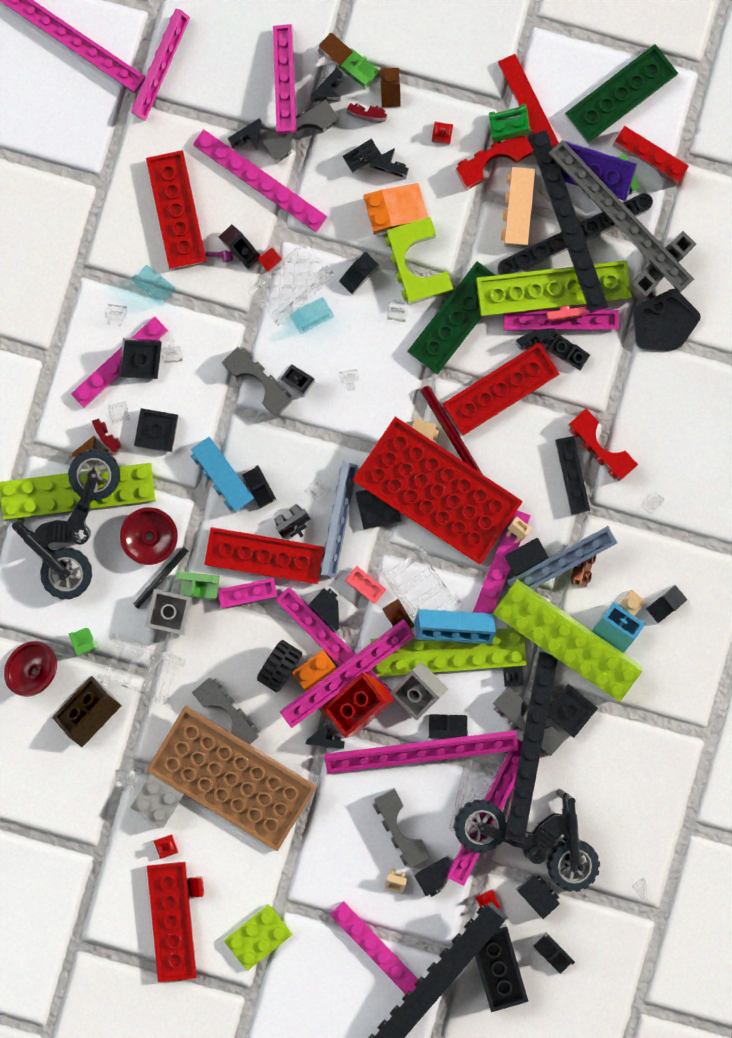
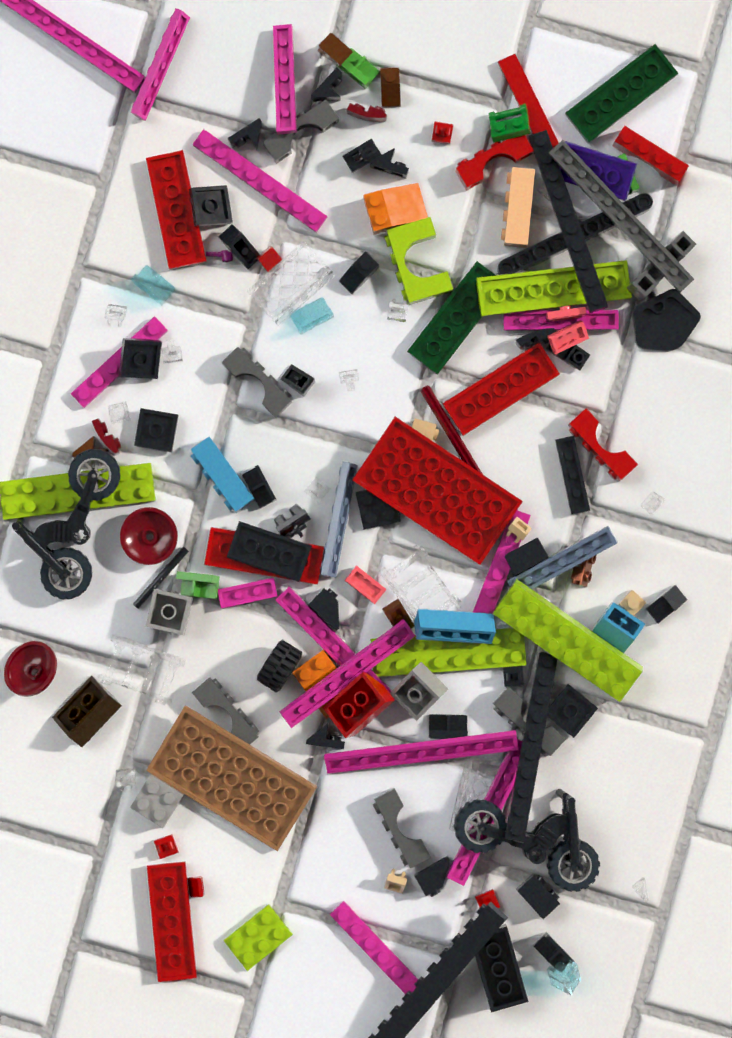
bright green panel [69,628,99,655] -> none
none -> black plate [189,185,233,227]
none -> black tile [227,521,312,583]
none -> coral plate [547,320,589,354]
none -> clear light blue panel [547,960,581,995]

